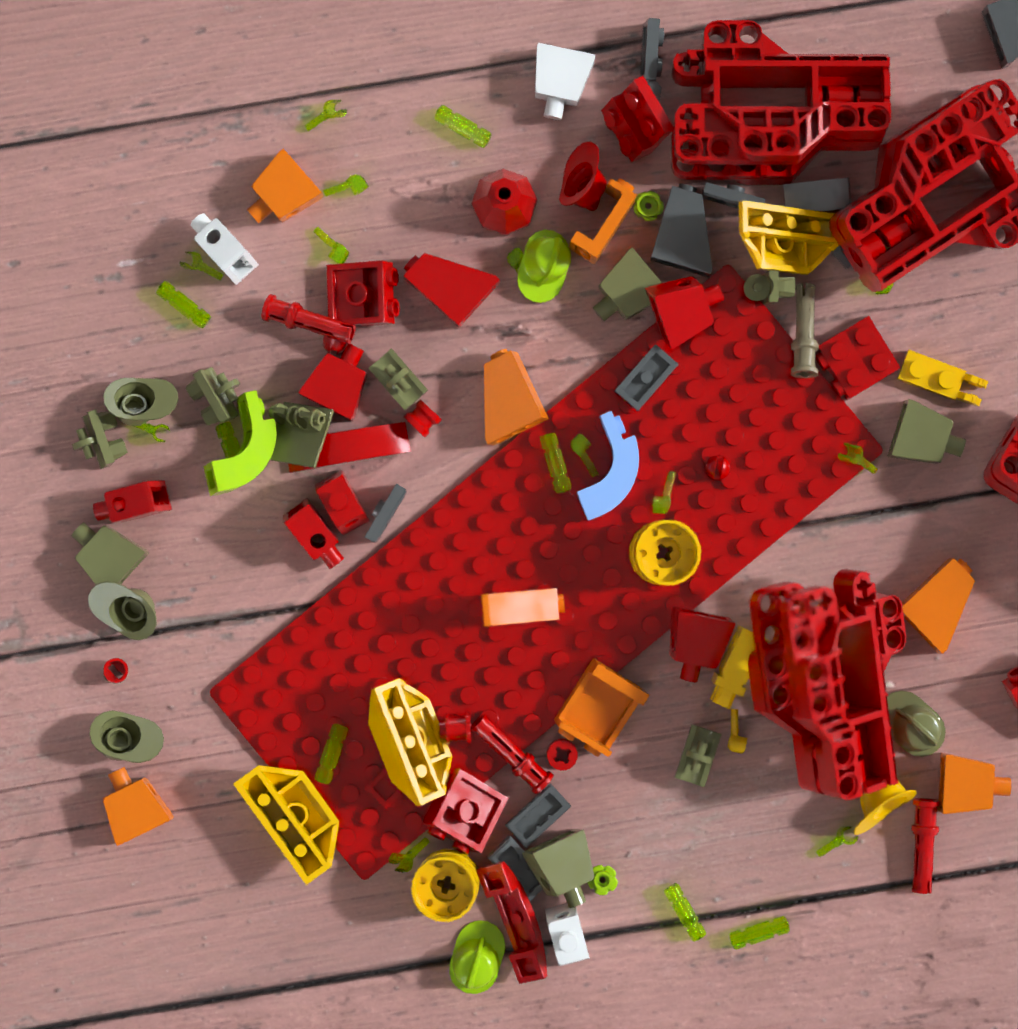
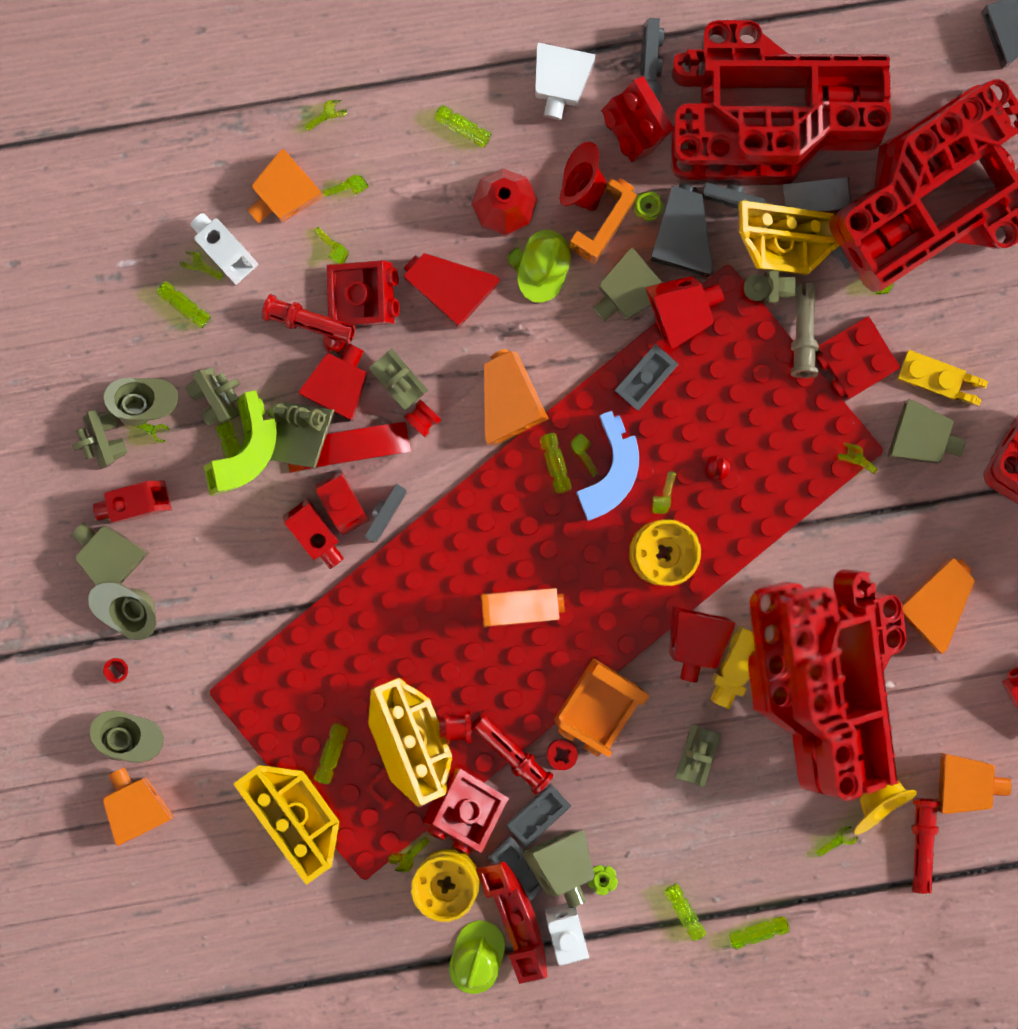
yellow hand [727,709,747,754] -> none
olive piece [887,691,946,757] -> none

